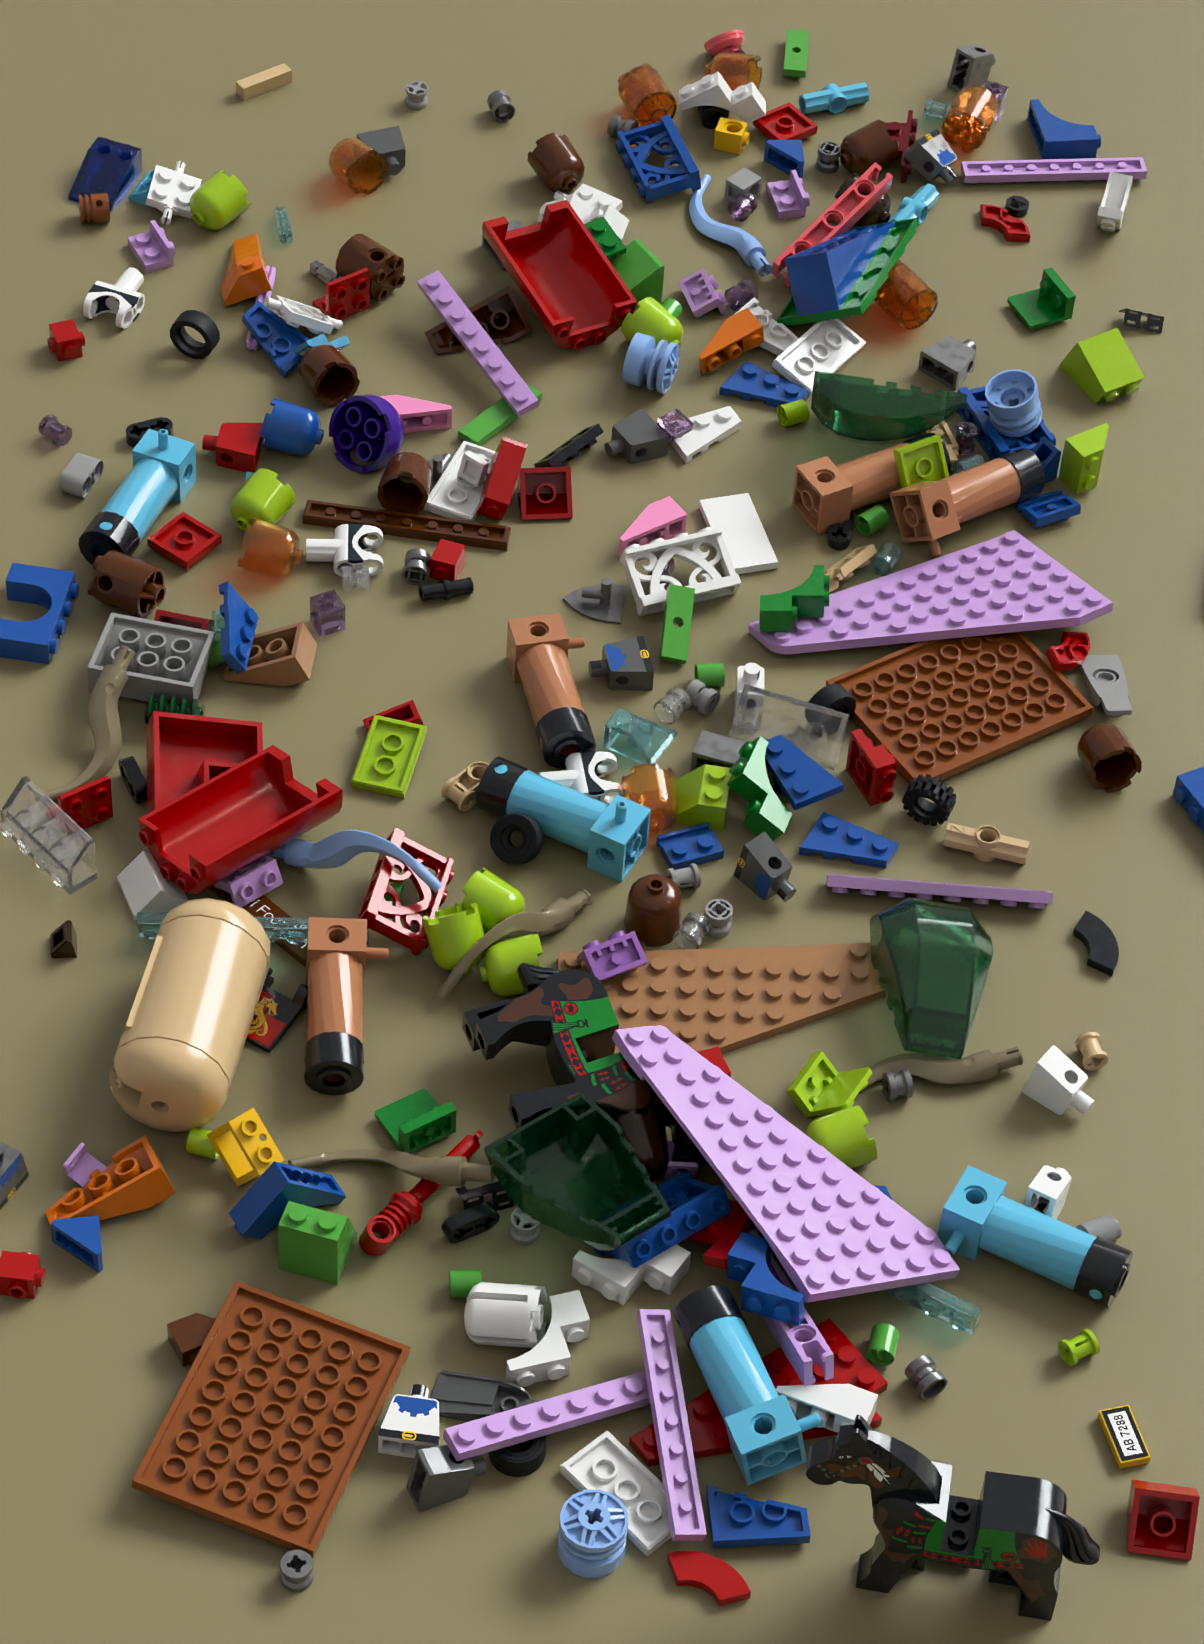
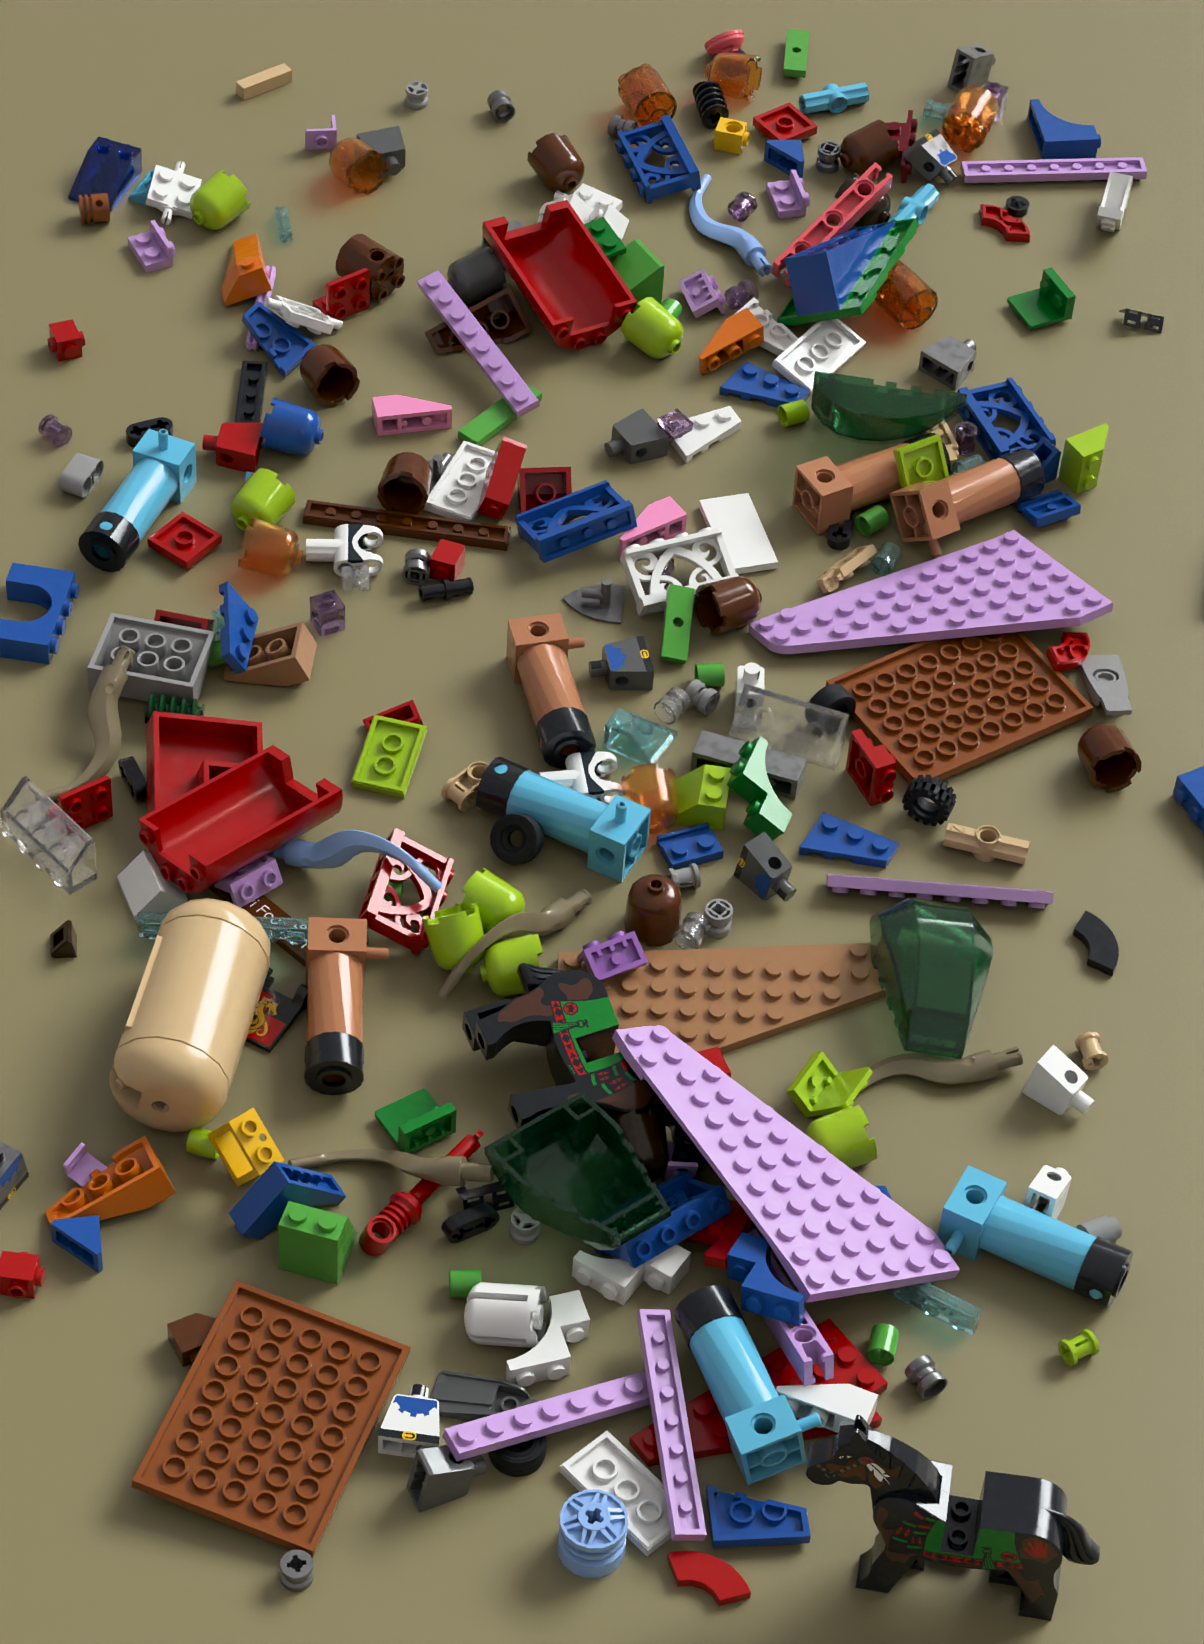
white connector [83,267,145,329] -> none
reddish brown cylinder [87,550,166,617] -> none
black tyre [170,310,220,359] -> none
dark azure slope [293,334,351,356] -> none
light grey axle [309,260,341,284] -> none
dark purple cylinder [329,394,404,472] -> none
white tile [457,451,490,487] -> none
black plate [534,424,603,468] -> none
light blue wheel [622,333,680,394] -> none
white arch [678,71,766,124] -> none
light grey brick [724,167,762,209] -> none
green arch [760,565,830,633] -> none
blue wing [765,734,844,810] -> none
flat silver wheel [882,1069,913,1101] -> none
light blue wheel [985,369,1042,437] -> none
lime slope [1059,328,1145,403] -> none
tile [1098,1405,1151,1469] -> none
red slope [1126,1480,1200,1560] -> none
none -> black tile [234,361,268,423]
none -> lavender bracket [305,115,337,150]
none -> dark grey cylinder [447,246,506,304]
none -> blue fence [515,480,637,563]
none -> reddish brown cylinder [695,576,762,636]

